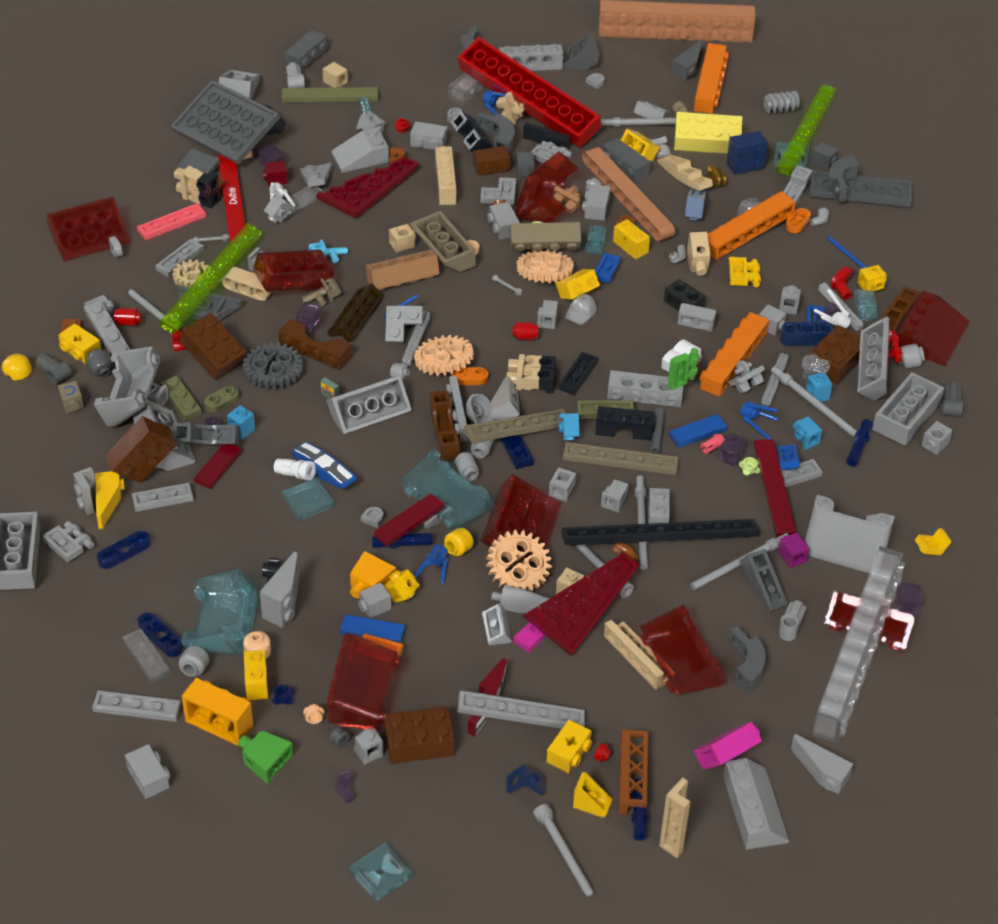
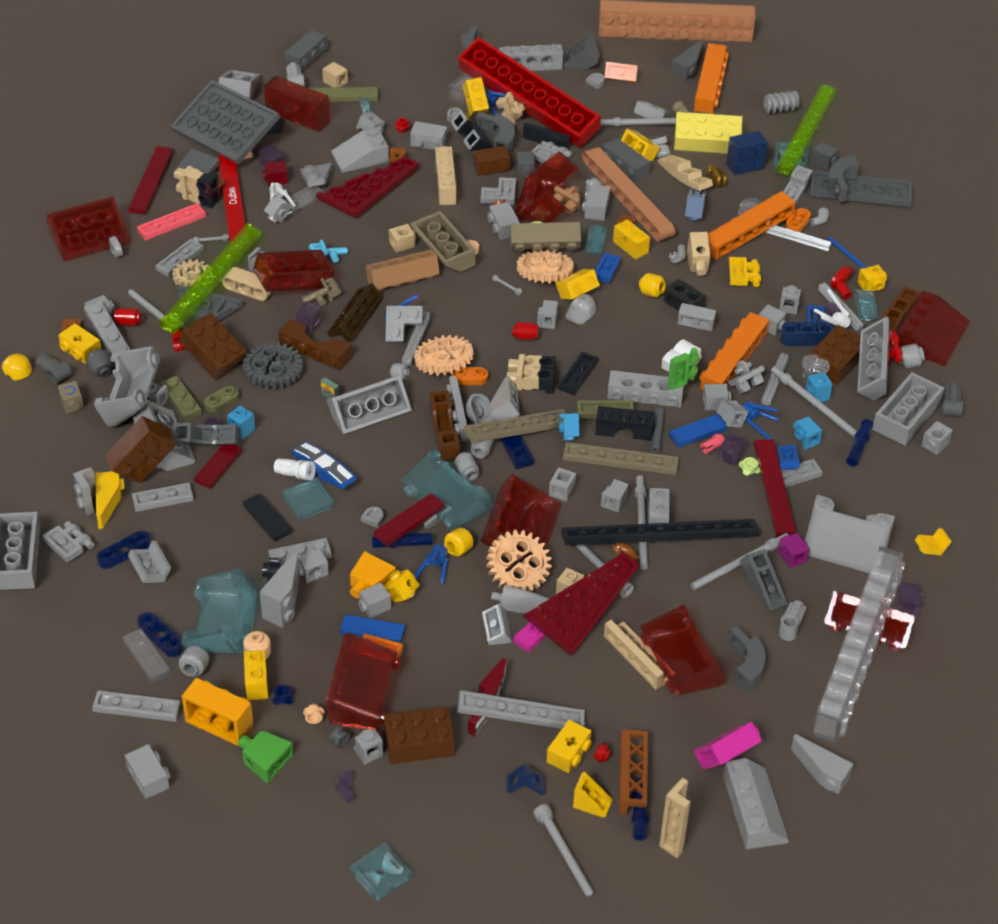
none -> light grey bracket [128,541,171,583]
none -> dark red tile [129,146,173,215]
none -> black tile [243,493,291,542]
none -> clear red brick [264,75,330,132]
none -> light grey plate [268,538,331,564]
none -> light grey brick [298,548,329,583]
none -> yellow brick [462,77,489,116]
none -> plate [605,62,638,82]
none -> yellow head [639,273,666,297]
none -> light grey brick [702,384,731,411]
none -> light grey brick [717,399,749,428]
none -> axle [765,225,831,251]

